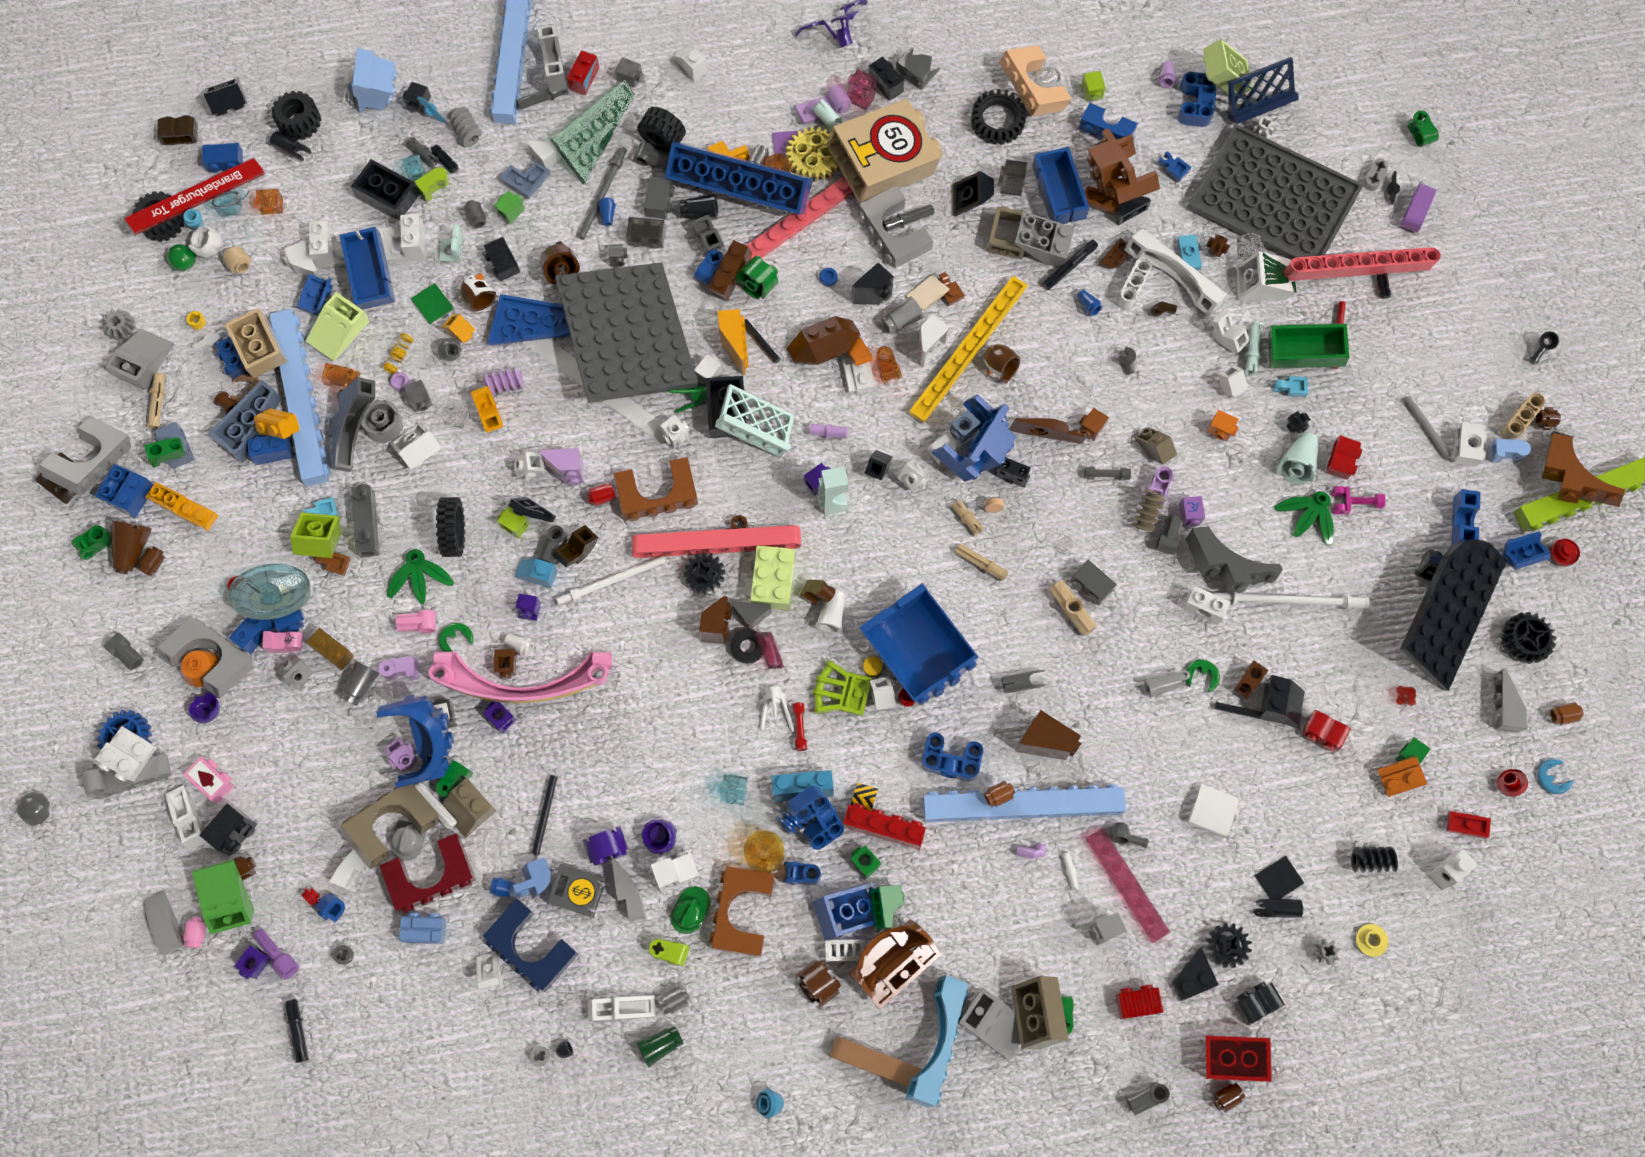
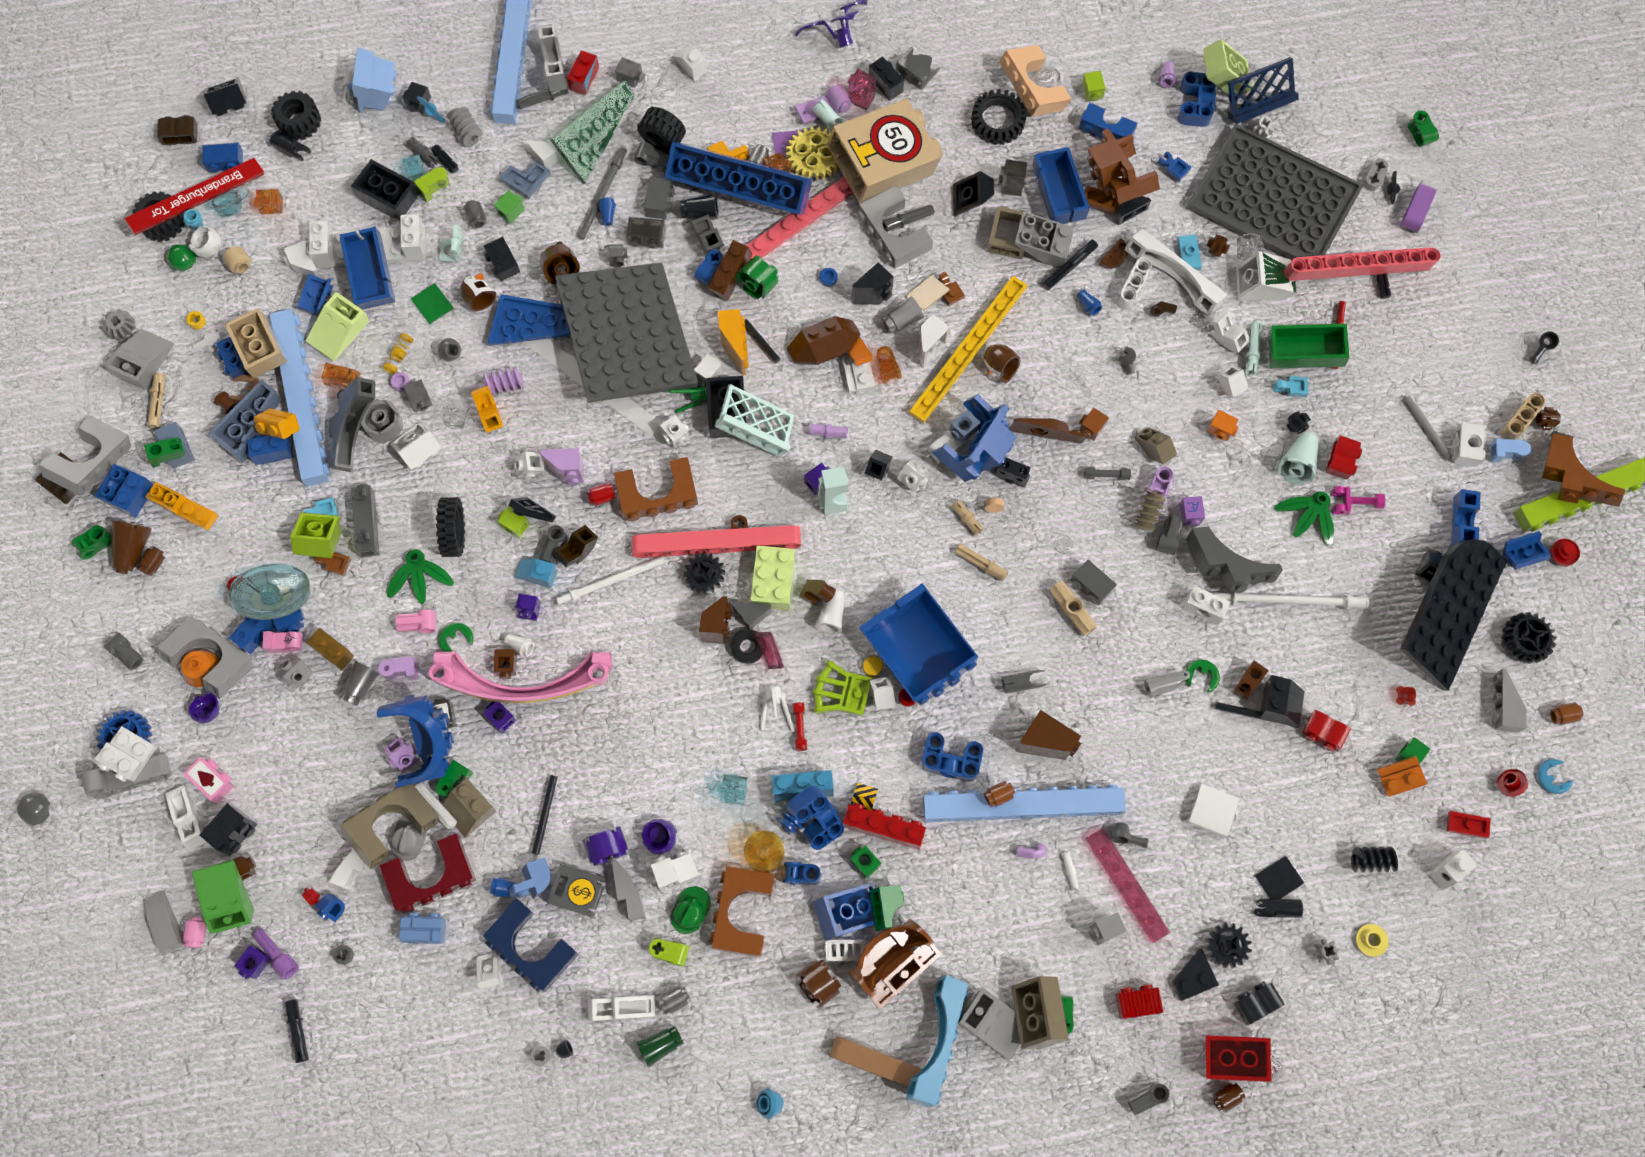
light orange brick [442,313,476,343] -> none

